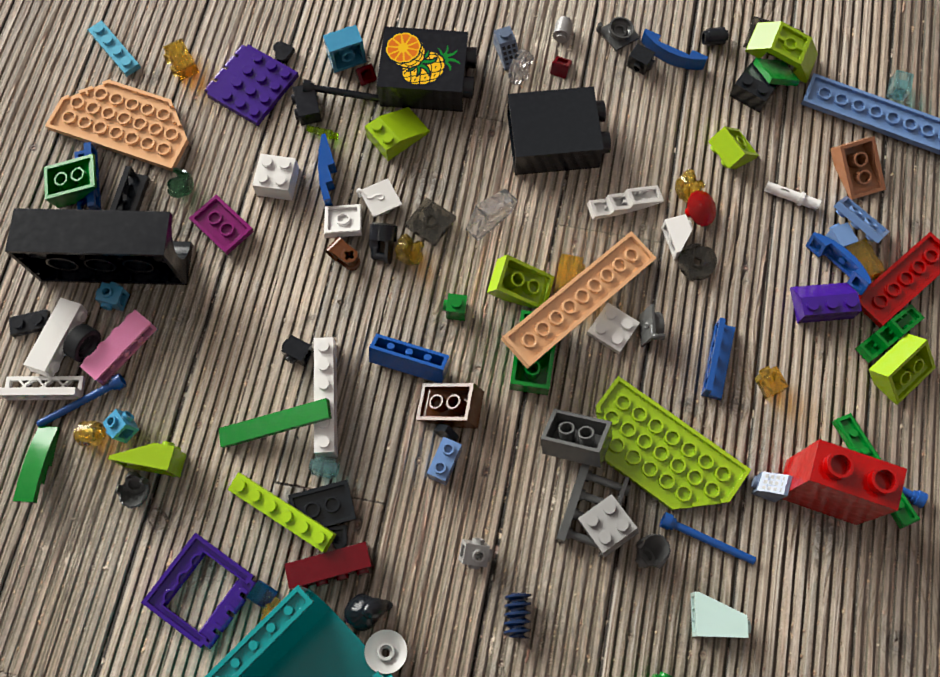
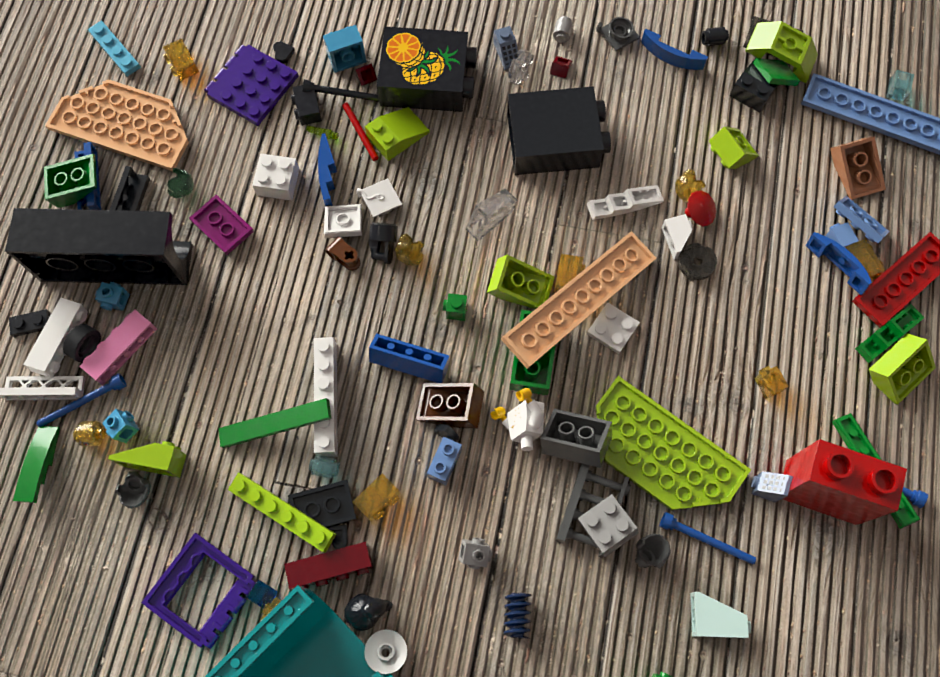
black brick [281,335,314,367] -> none
clear smoke plate [405,197,456,246] -> none
black brick [626,43,656,75] -> none
dark grey hat [639,304,666,347] -> none
blue fence [701,317,735,400] -> none
white pin [764,181,821,211] -> none
dark purple slope [790,282,862,323] -> none
none -> red bar [342,102,379,161]
none -> clear yellow brick [353,473,400,522]
none -> white torso [490,388,544,451]

